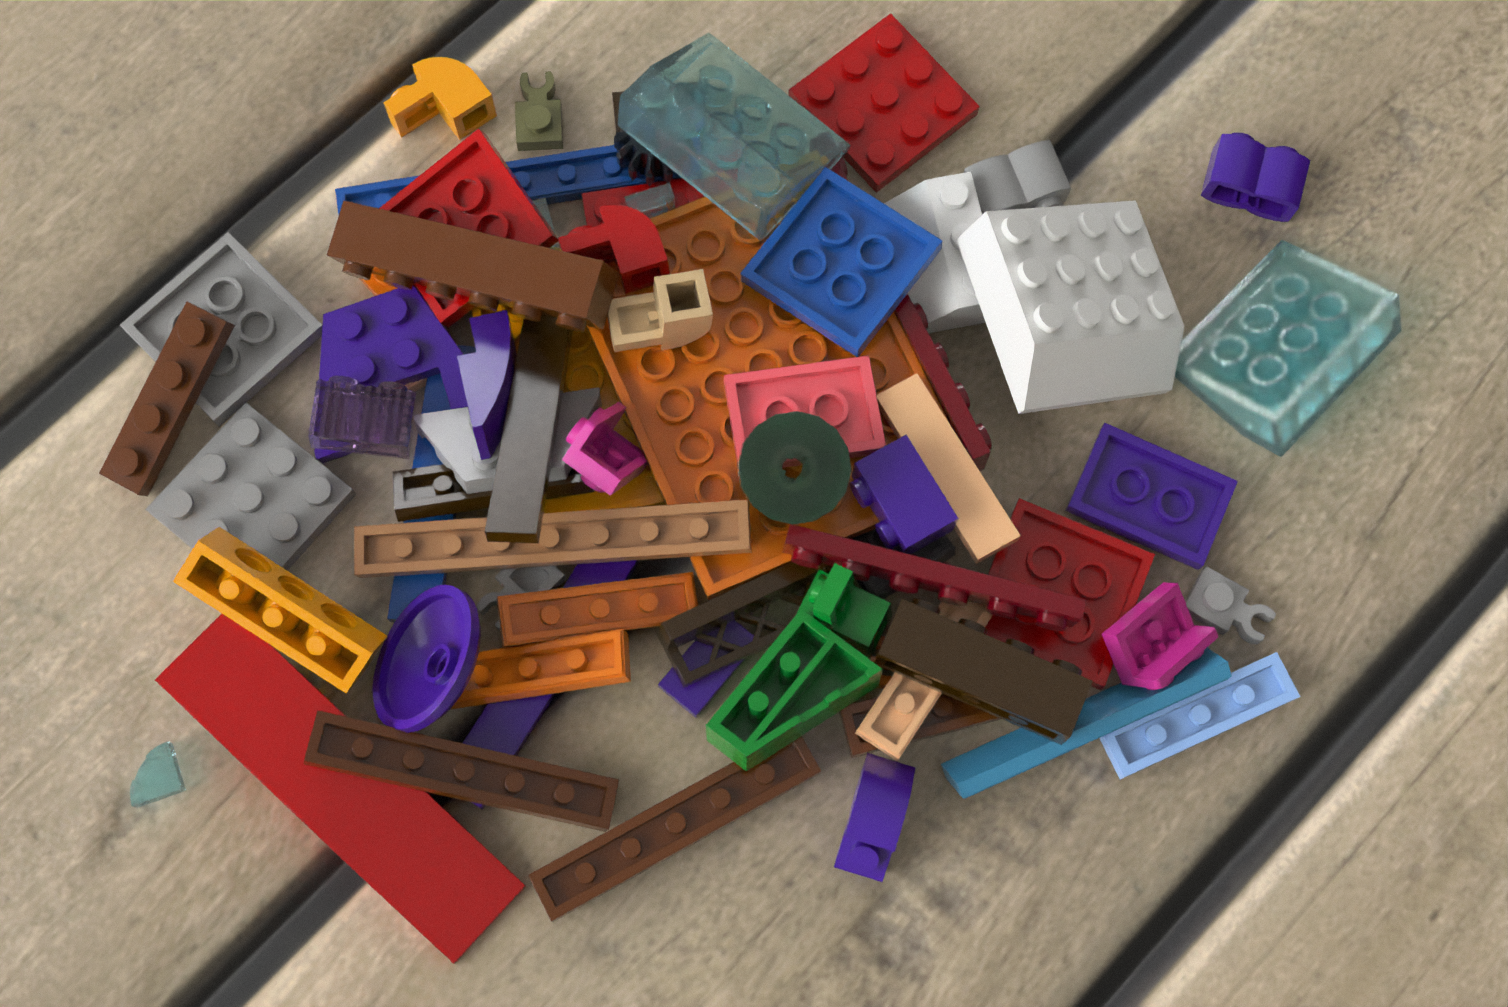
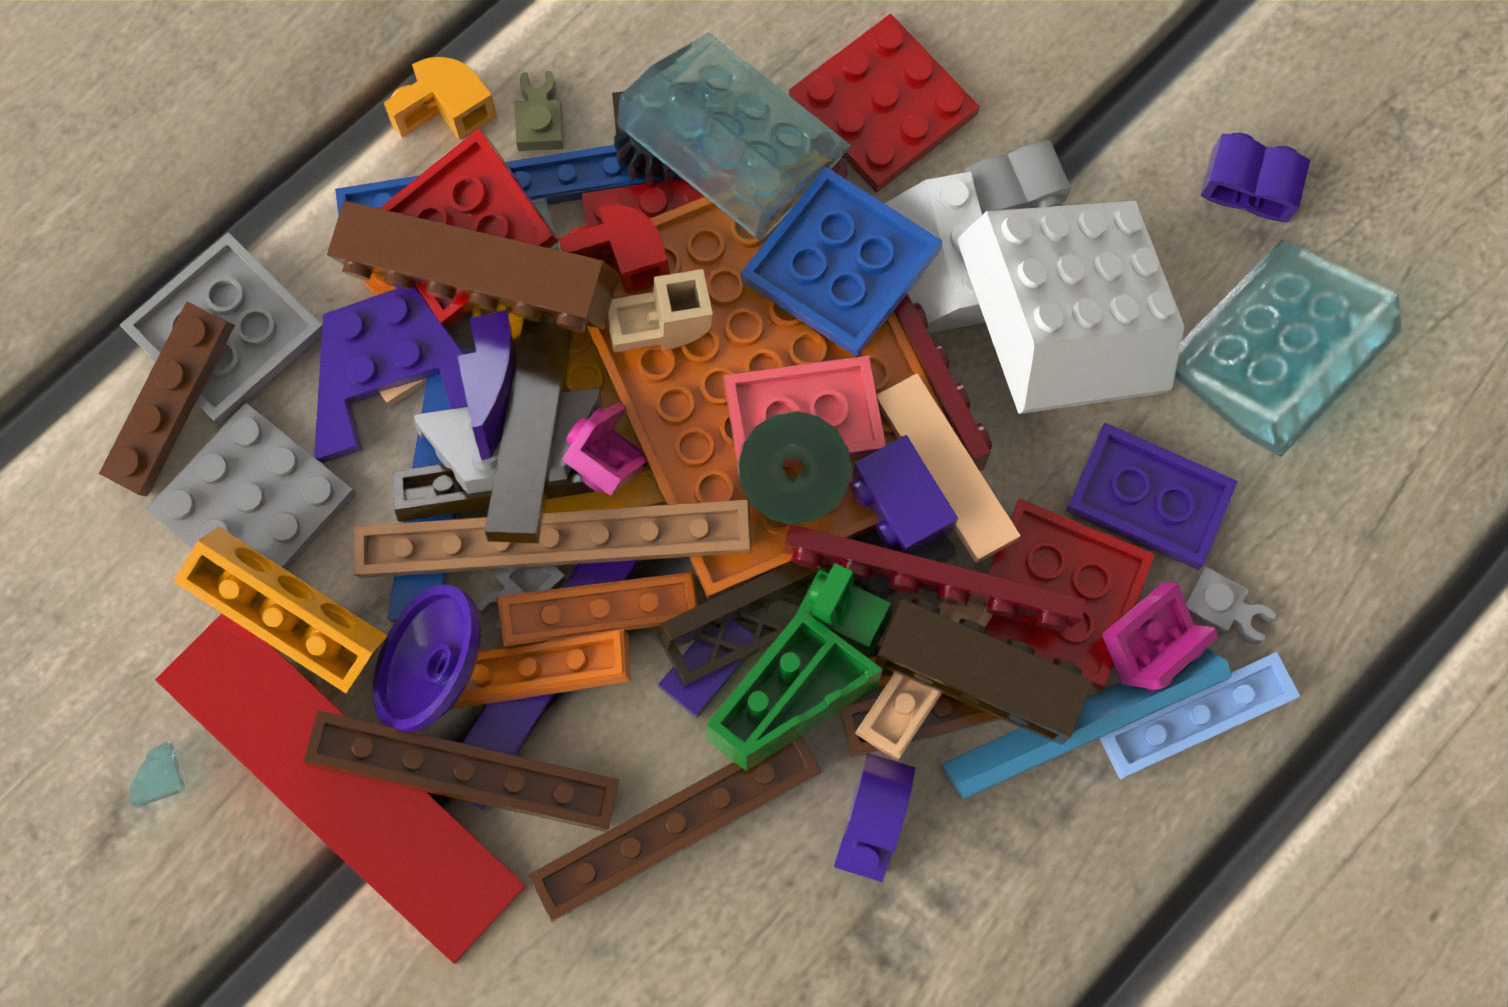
clear purple brick [308,376,417,459] -> none
clear light blue tile [625,183,675,219] -> none

